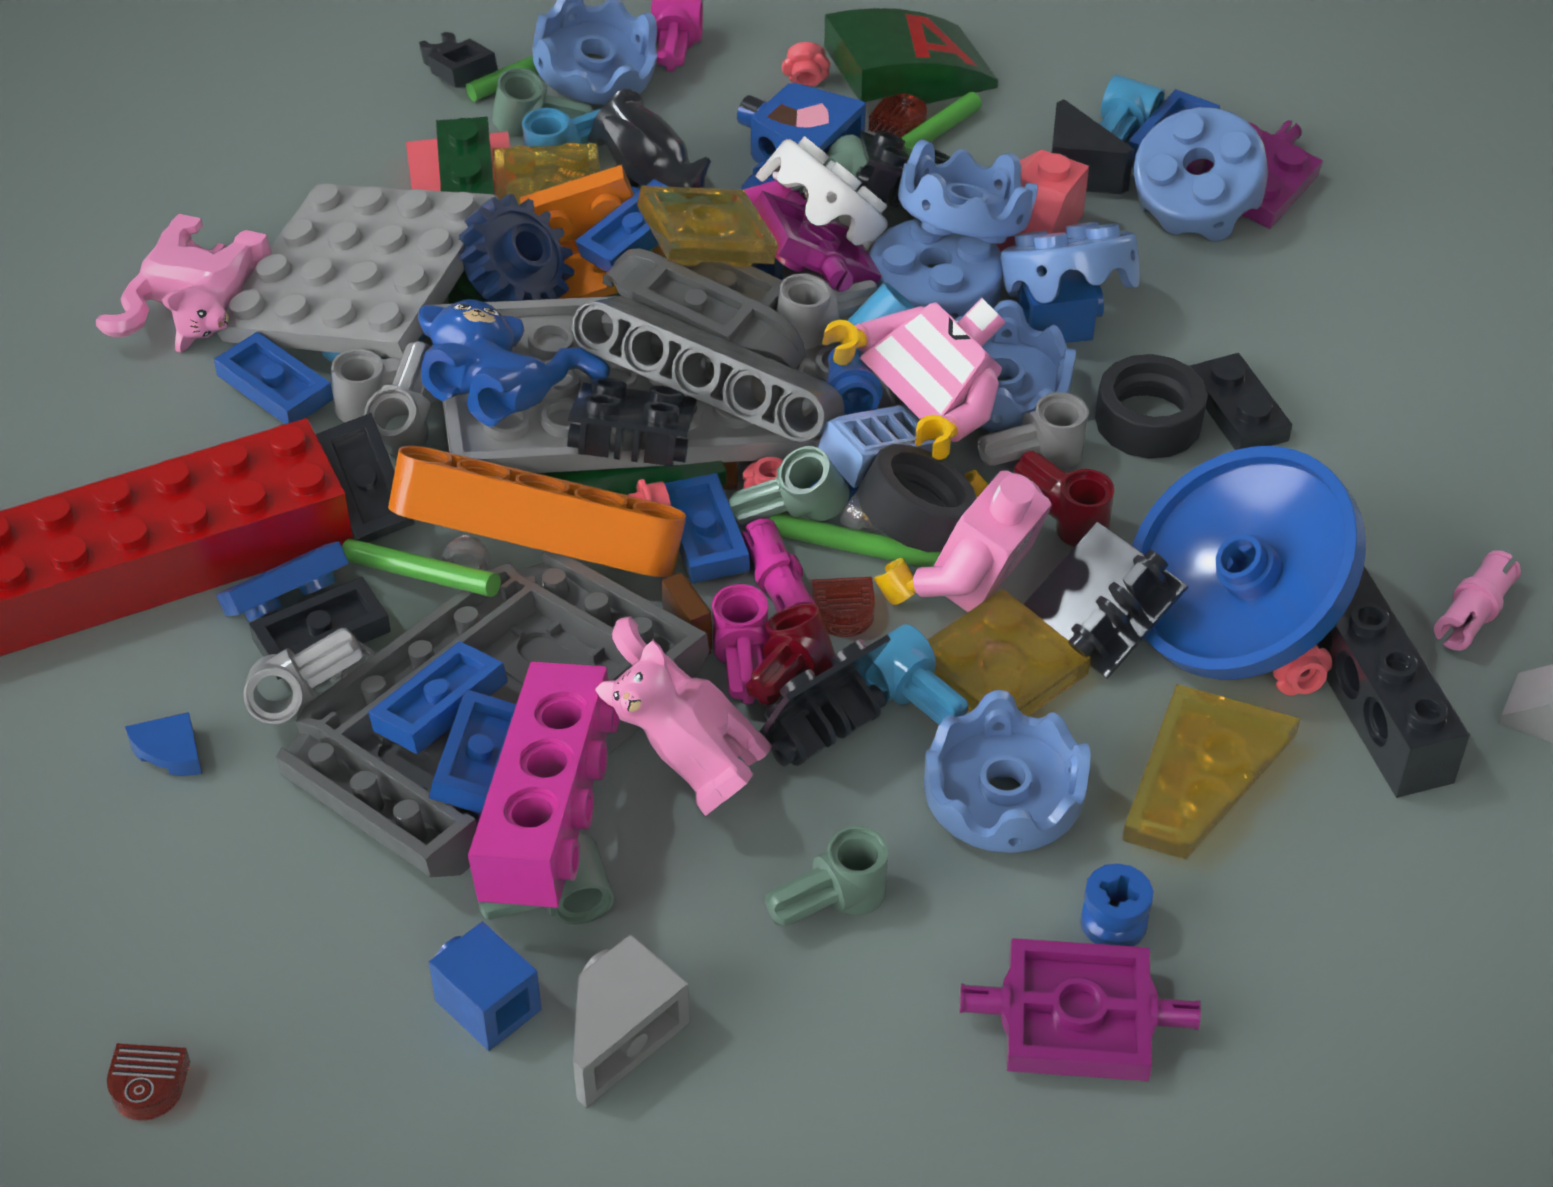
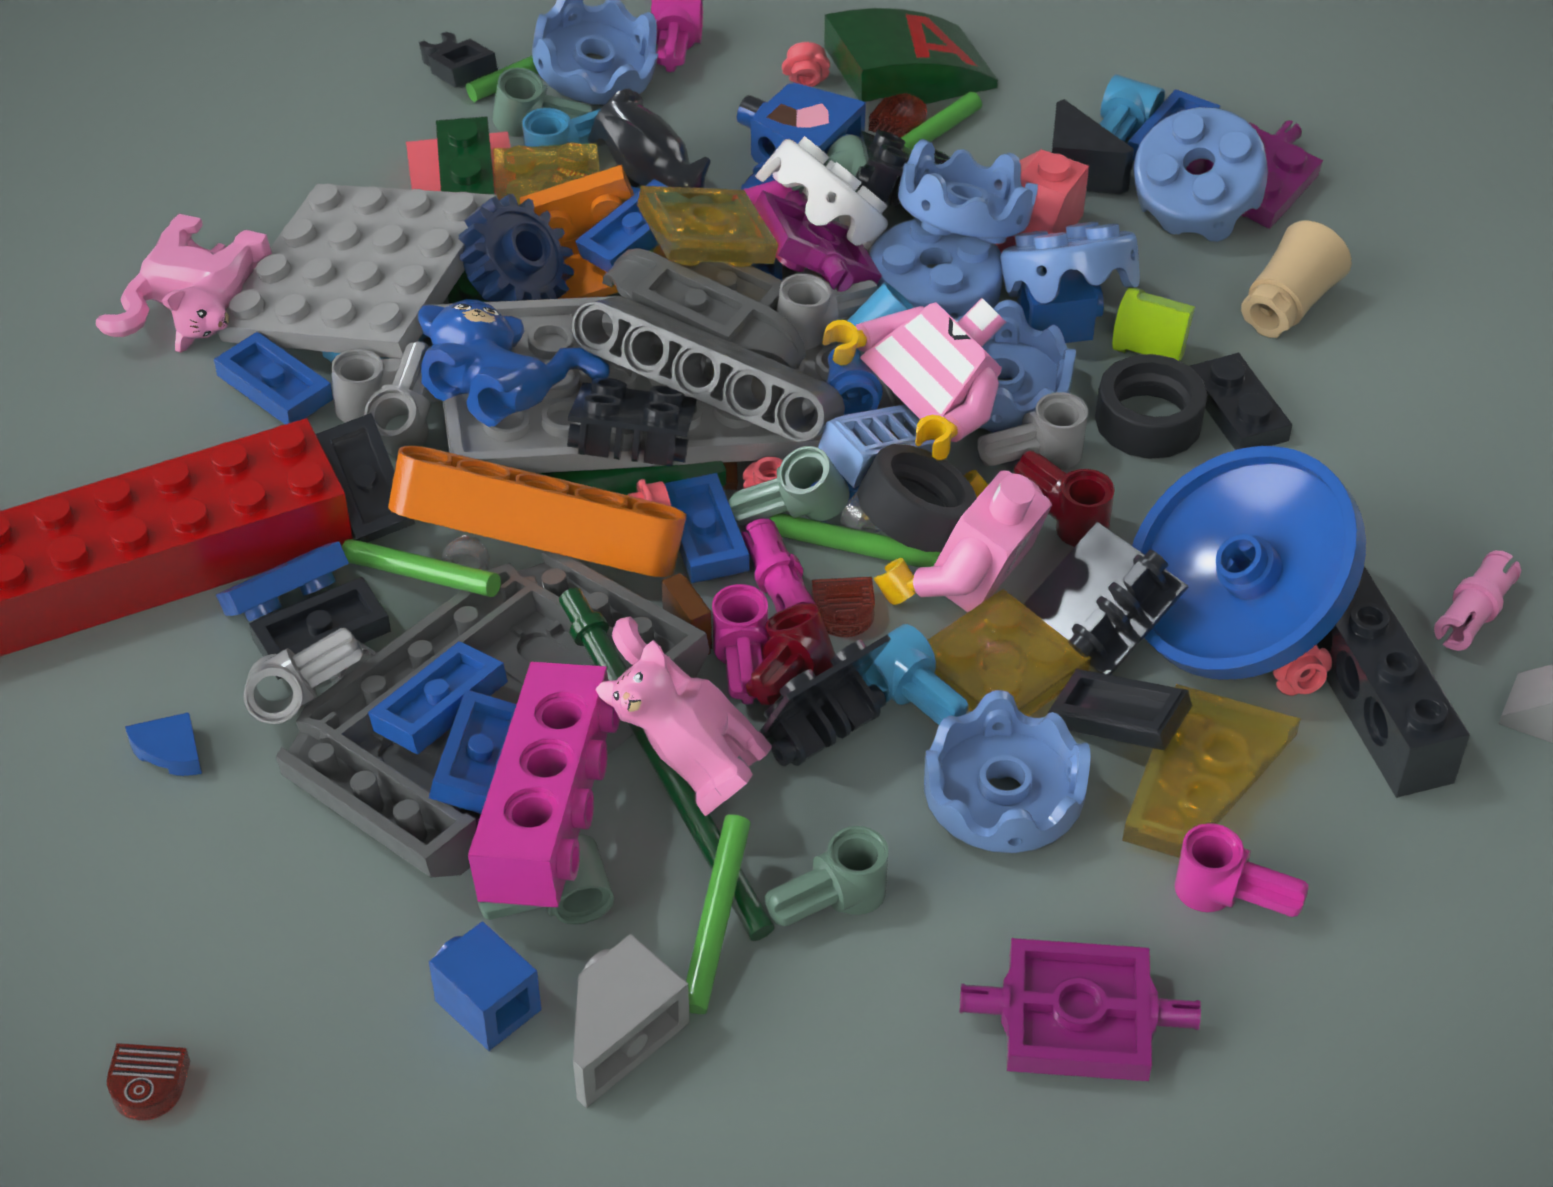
blue wheel [1080,863,1154,947] -> none
none -> dark green bar [559,587,774,941]
none -> bright green bar [686,814,751,1014]
none -> black tile [1048,669,1193,751]
none -> lime tile [1113,287,1195,361]
none -> dark pink axle [1175,823,1308,917]
none -> tan plant [1241,221,1352,338]

